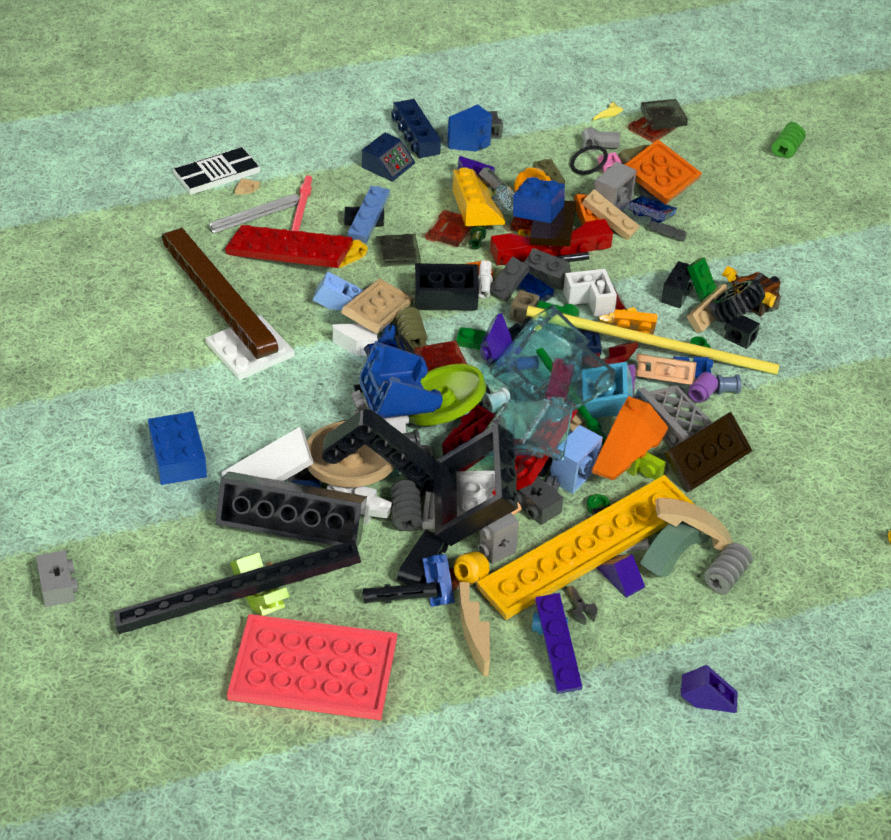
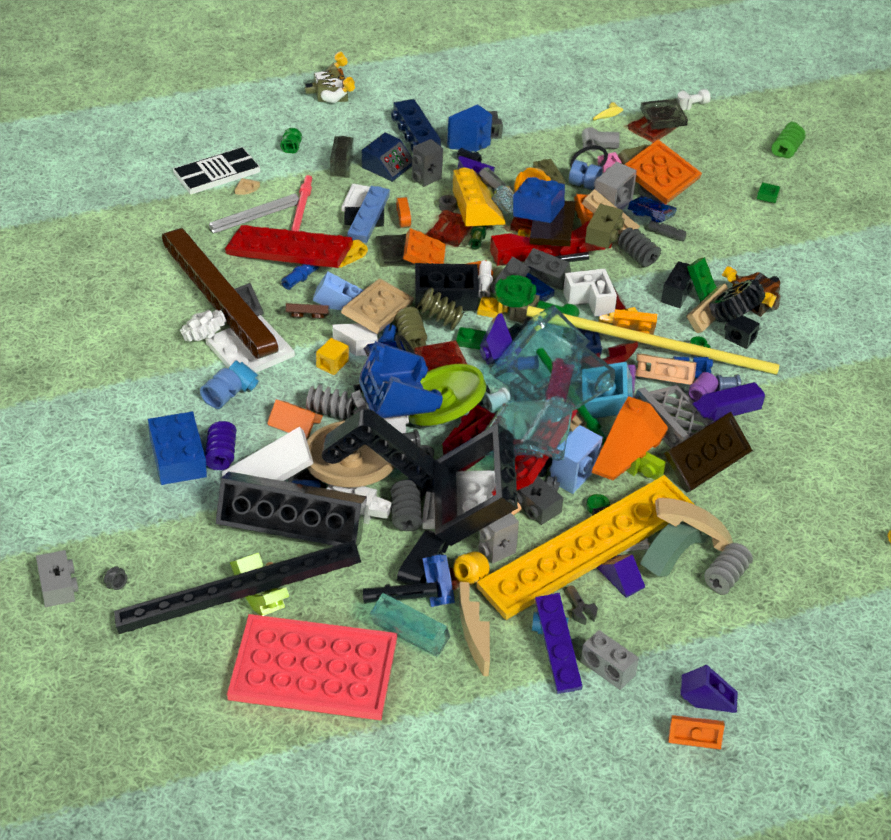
none -> dark grey plate [104,566,128,590]
none -> white gear [180,310,227,342]
none -> medium blue wheel [200,368,242,409]
none -> dark purple piece [205,421,237,470]
none -> dark azure brick [229,360,259,392]
none -> dark grey plate [235,283,264,316]
none -> orange panel [267,399,323,439]
none -> green wheel [280,128,302,154]
none -> blue pin [281,264,319,290]
none -> reddish brown plate [286,303,330,319]
none -> torso [304,52,355,103]
none -> light grey piece [306,384,355,420]
none -> yellow brick [316,338,349,375]
none -> clear smoke brick [330,136,354,178]
none -> white tile [342,184,370,211]
none -> clear light blue brick [370,593,450,657]
none -> orange beam [396,197,411,228]
none -> orange plate [403,228,446,264]
none -> dark grey brick [411,139,443,187]
none -> olive piece [417,288,464,331]
none -> dark grey bush [439,195,457,213]
none -> black pin [457,148,482,162]
none -> yellow bracket [477,296,509,318]
none -> green tile [495,275,536,308]
none -> medium blue wheel [569,160,603,190]
none -> light grey brick [581,630,639,690]
none -> olive brick [585,203,625,249]
none -> dark grey piece [617,227,661,267]
none -> orange hinge [668,715,725,750]
none -> white leg [676,89,710,110]
none -> dark purple piece [692,382,765,421]
none -> green plate [757,182,781,204]

